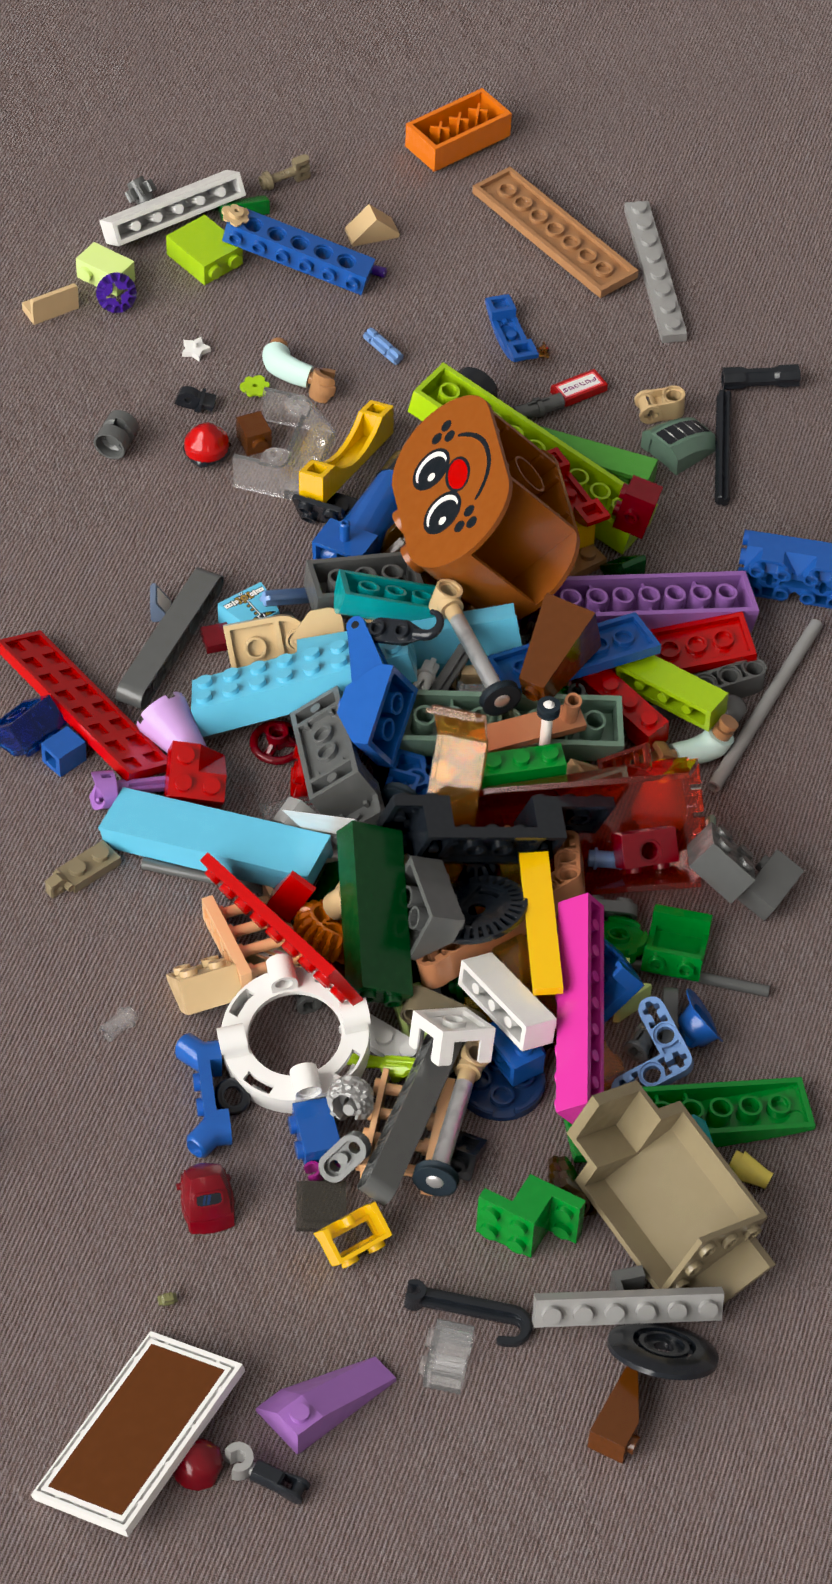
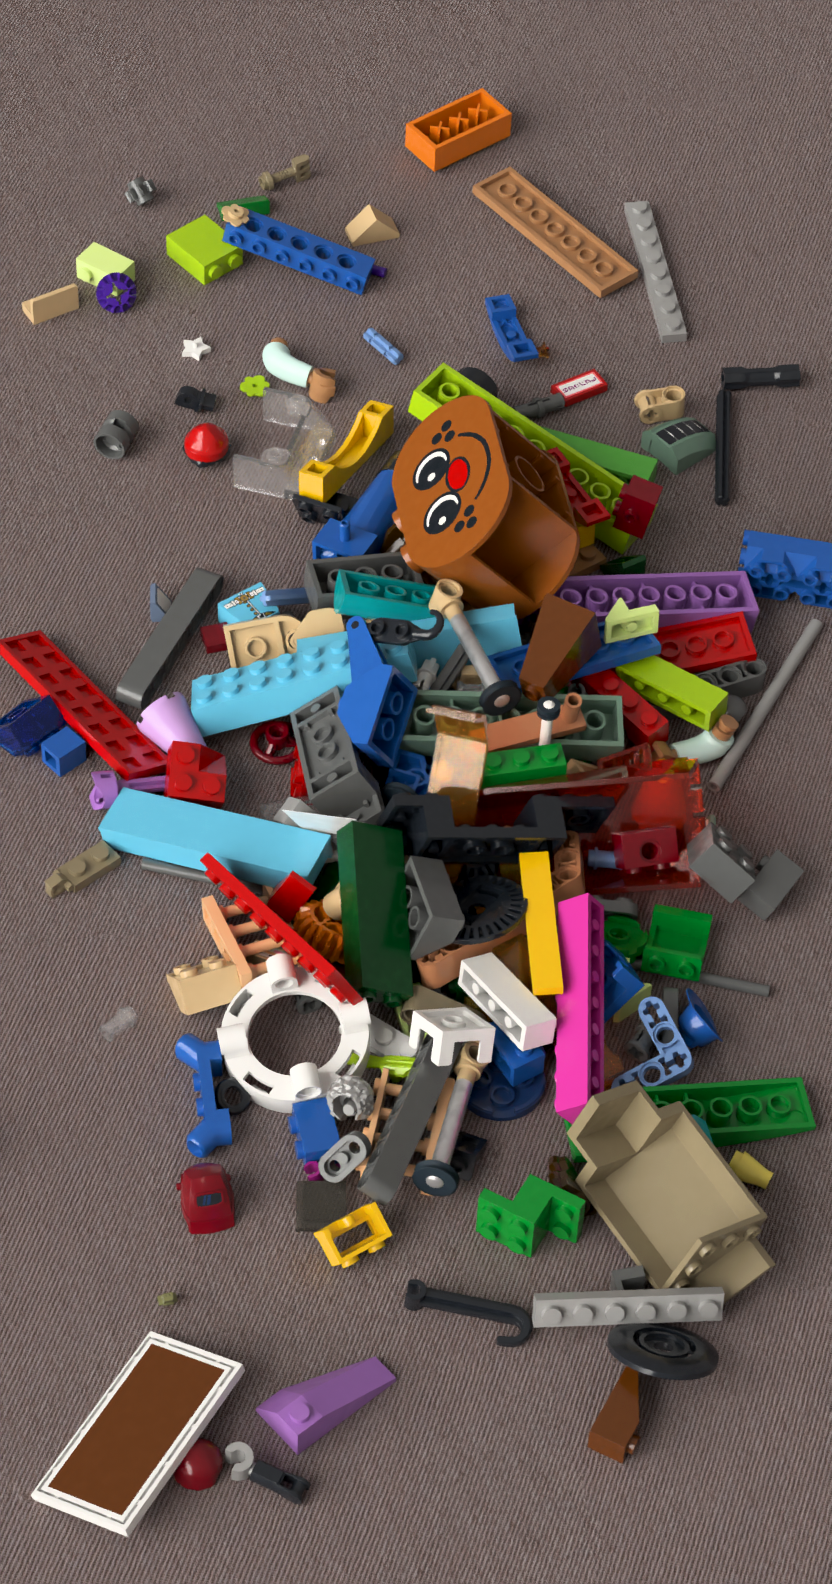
white brick [99,170,246,246] -> none
reddish brown brick [236,411,272,456] -> none
clear brick [418,1318,475,1395] -> none
none -> yellowish green slope [604,597,659,644]

